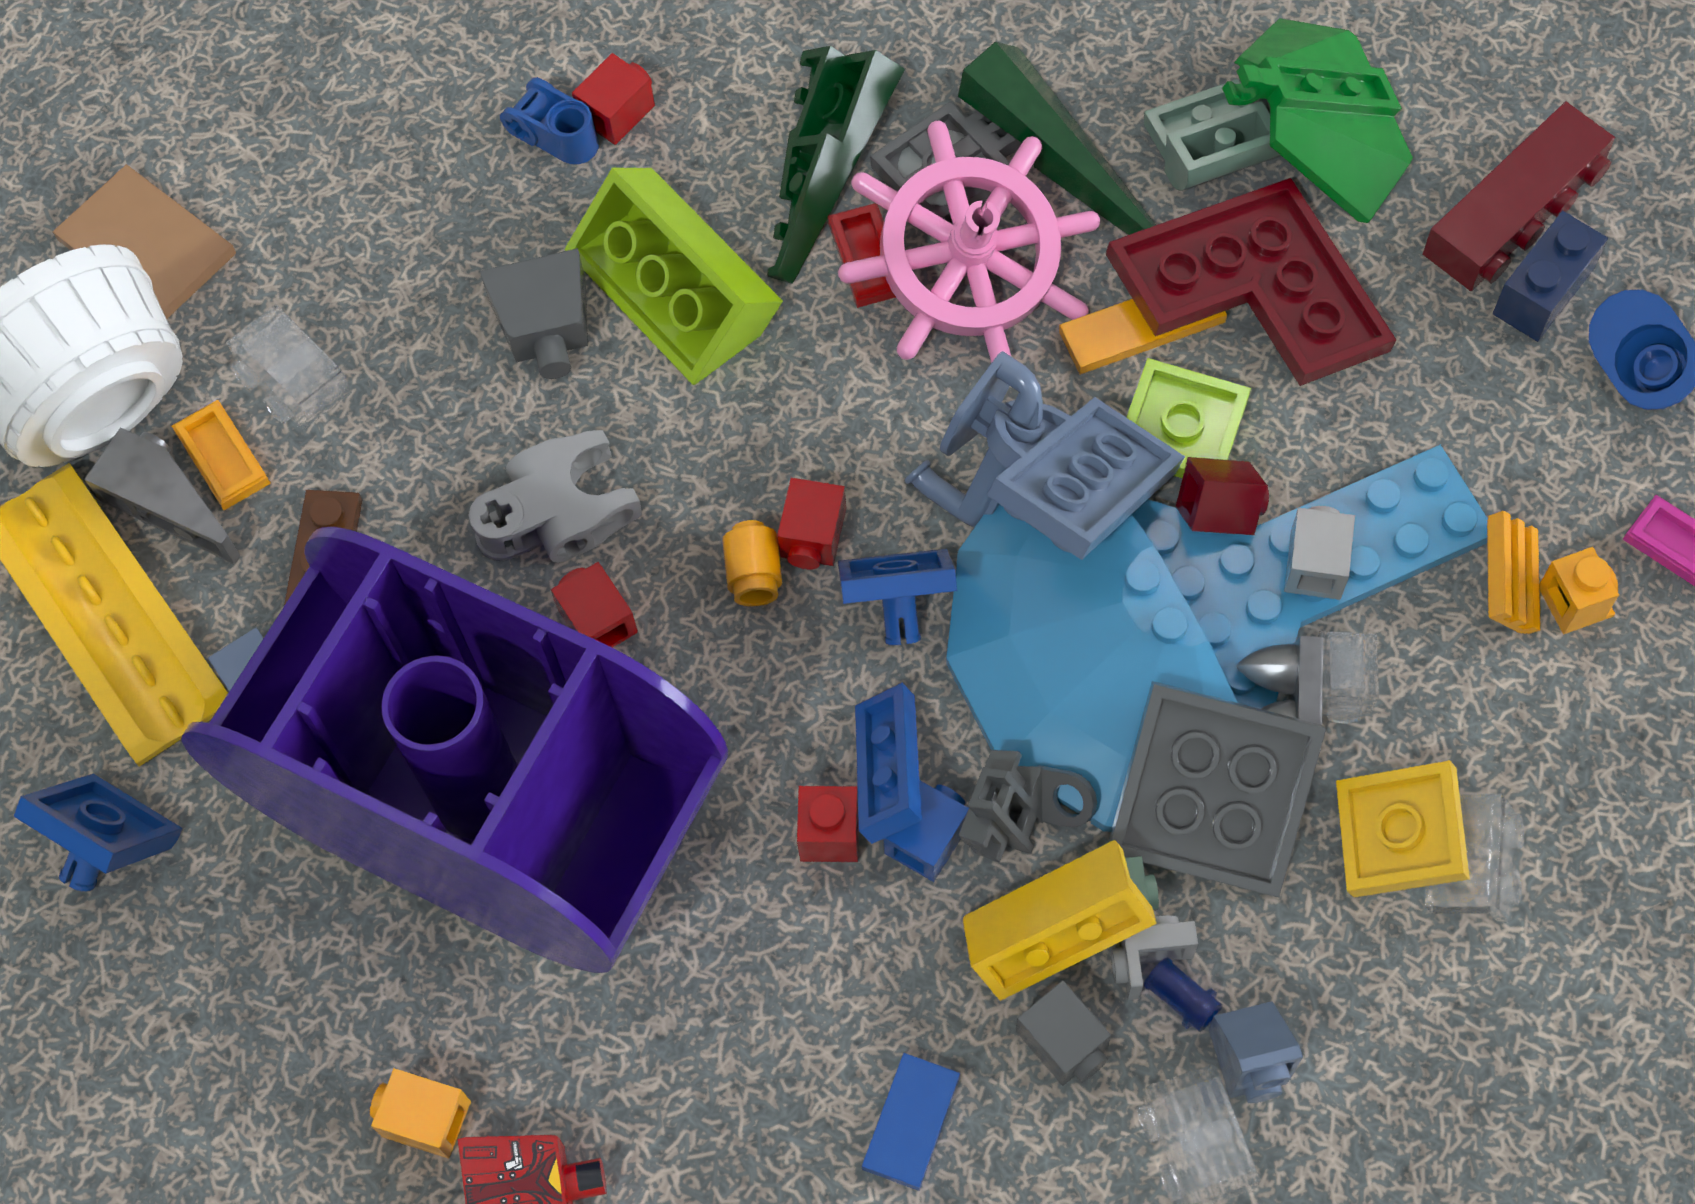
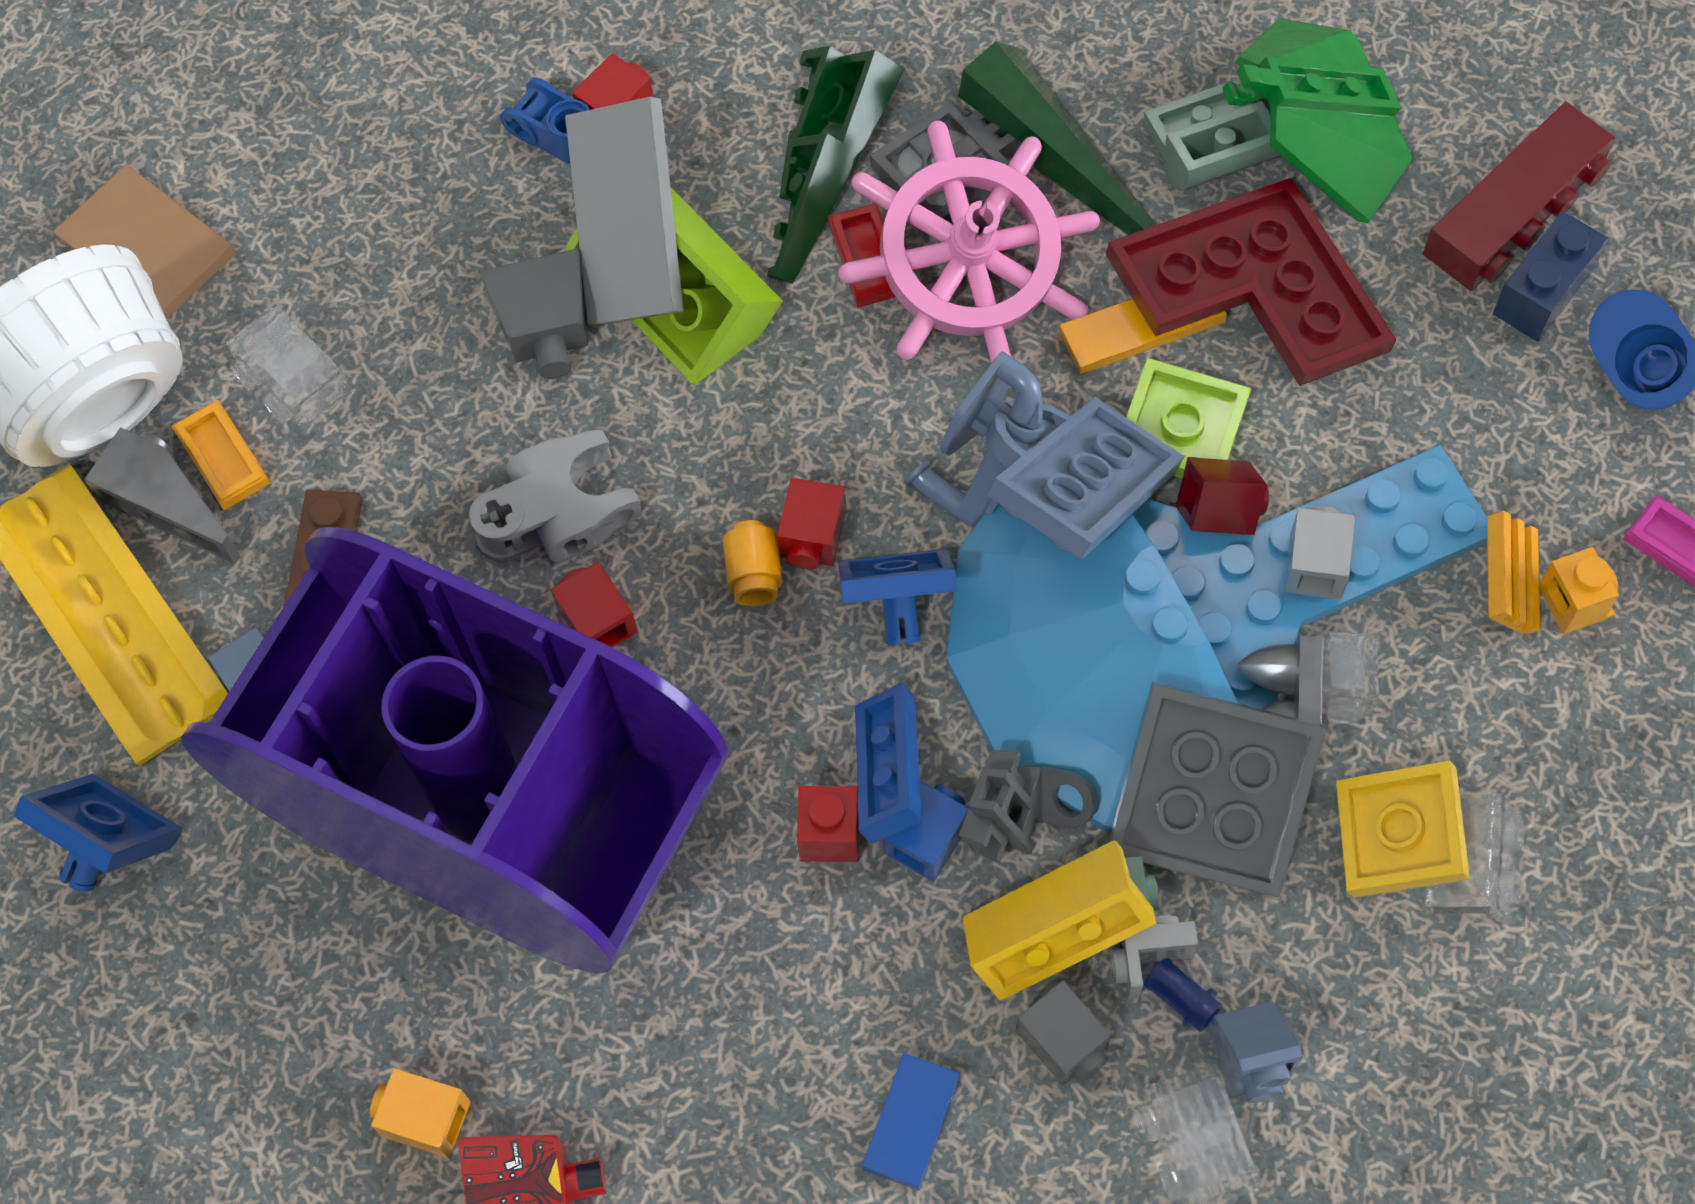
none -> light grey tile [565,97,684,325]

